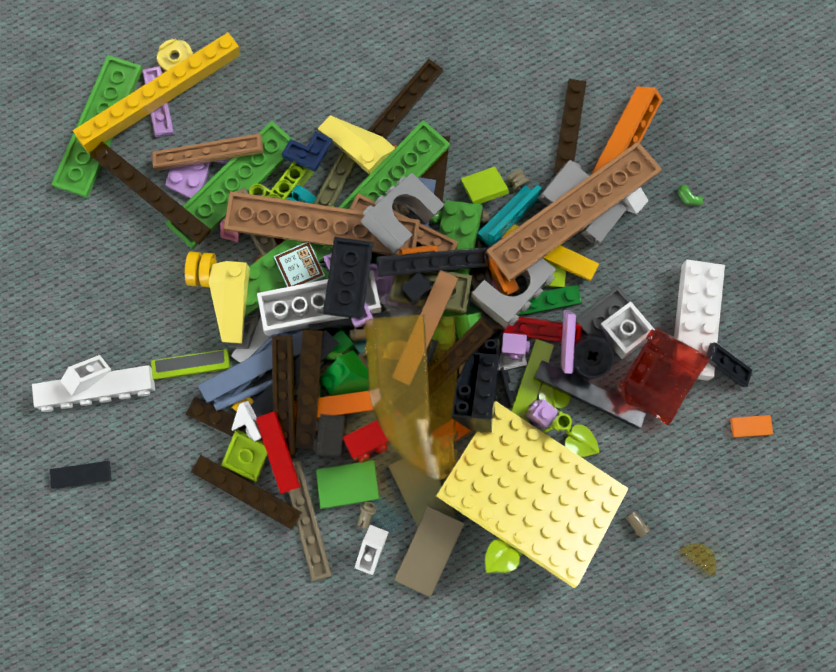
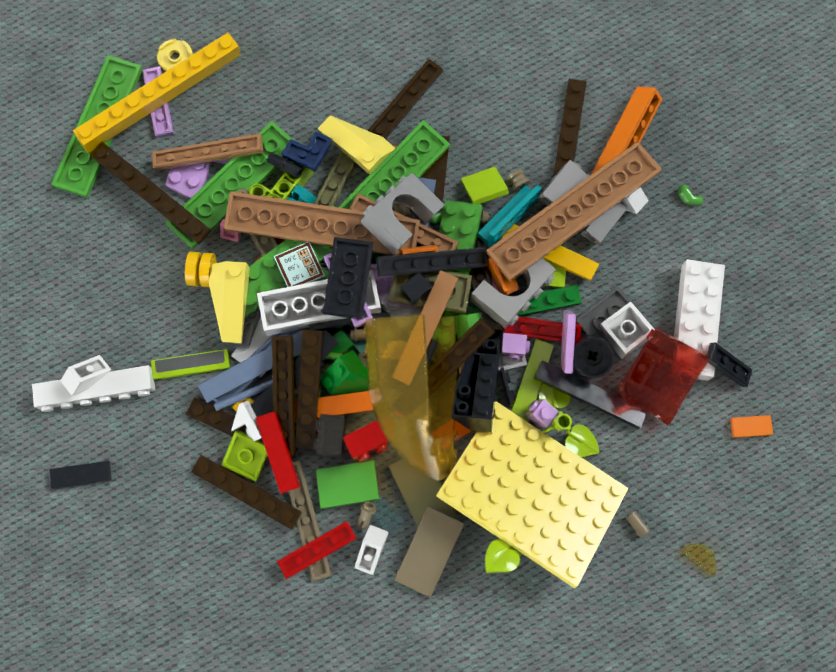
none -> black axle [267,153,303,179]
none -> red tile [277,521,357,579]

